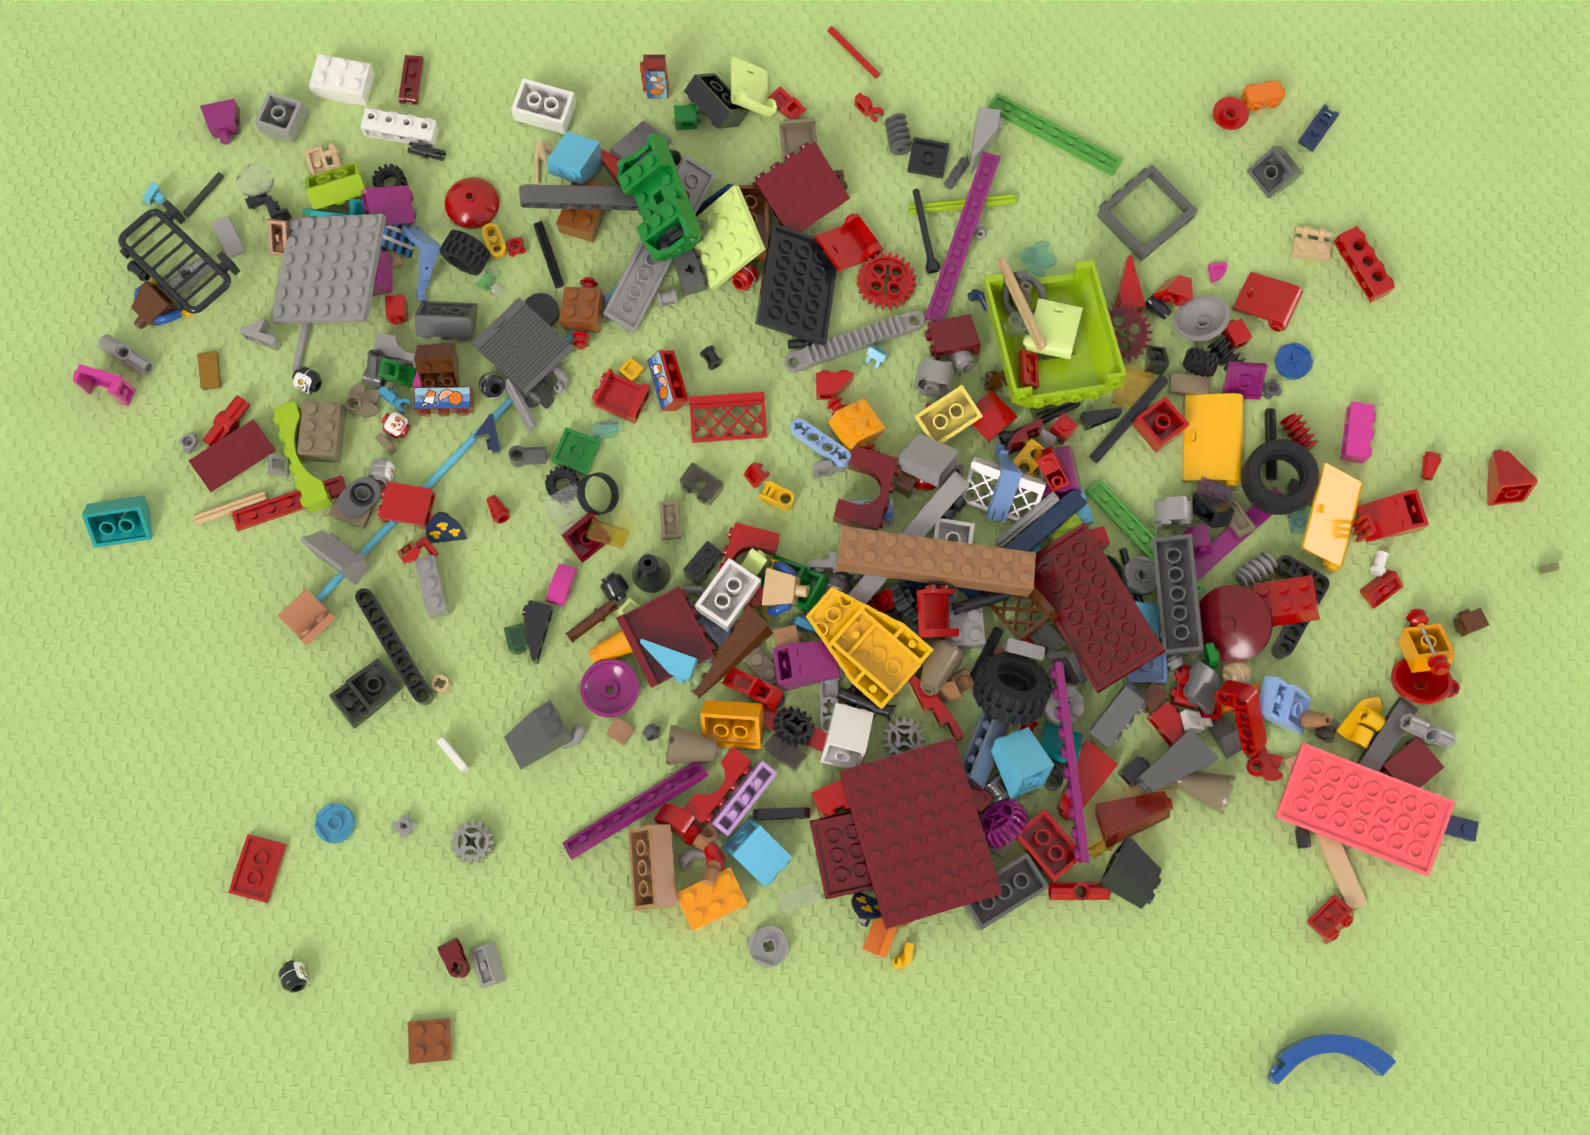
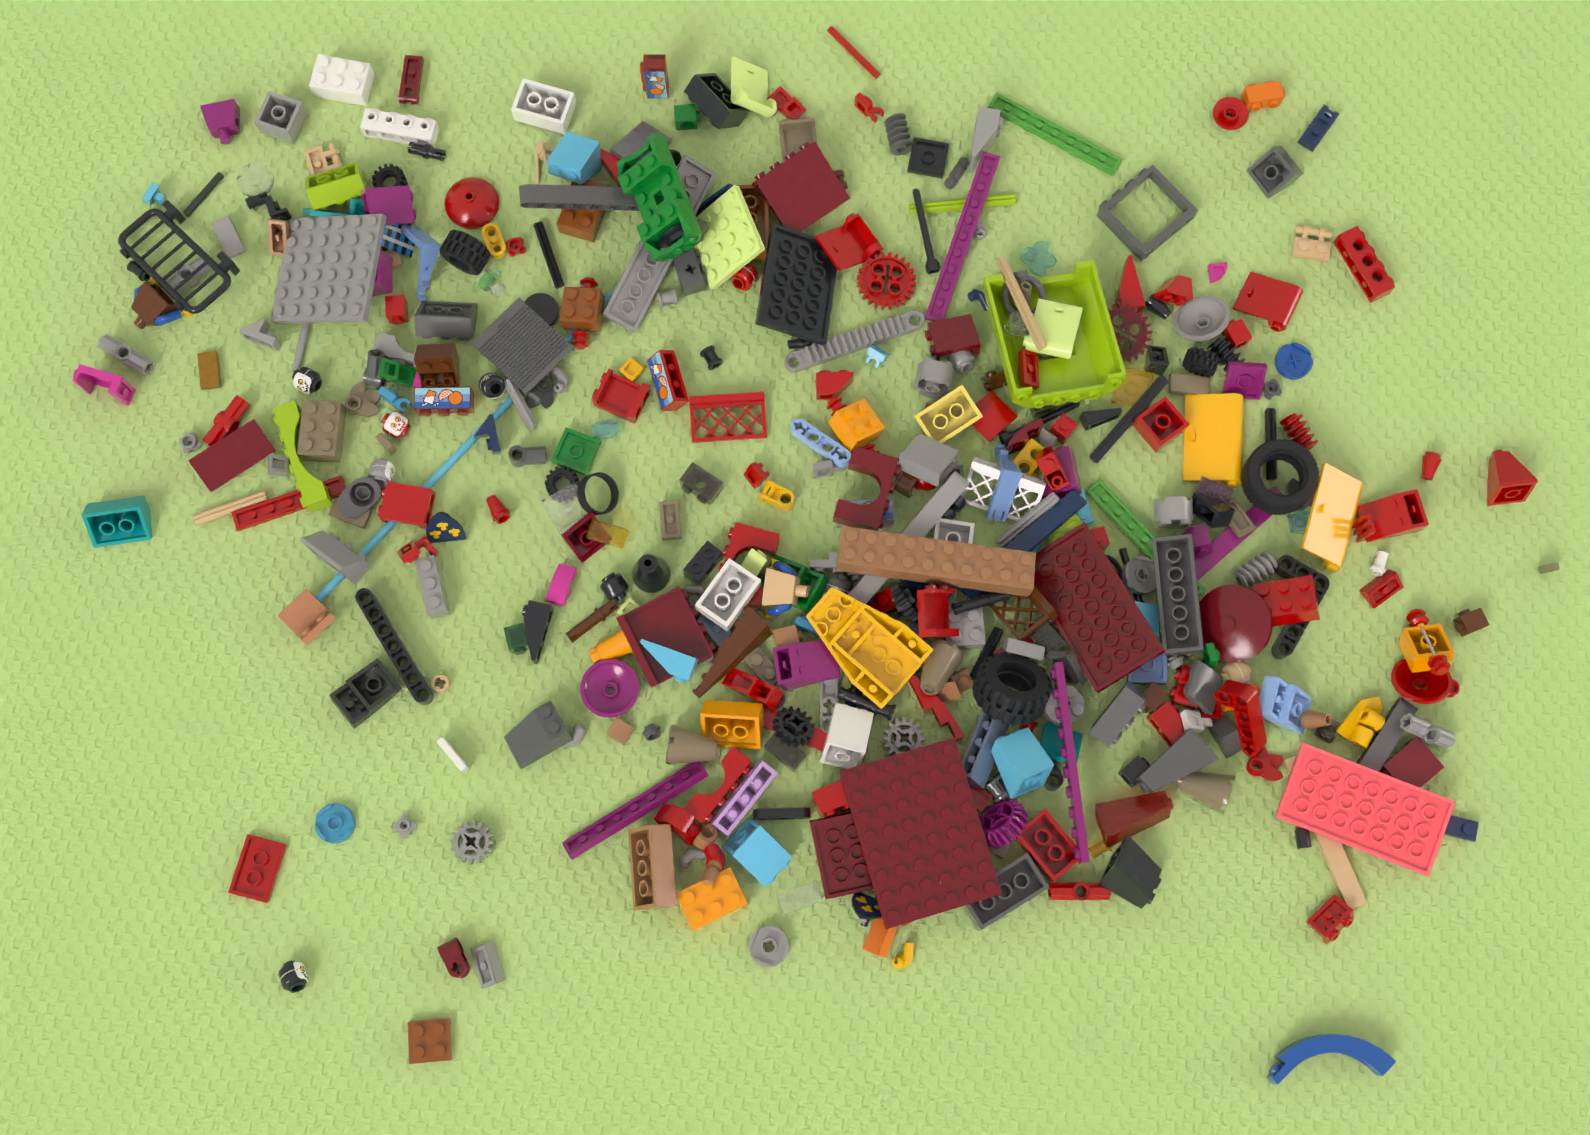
red slope [1056,739,1119,821] -> none
dark pink brick [1340,401,1376,464] -> none

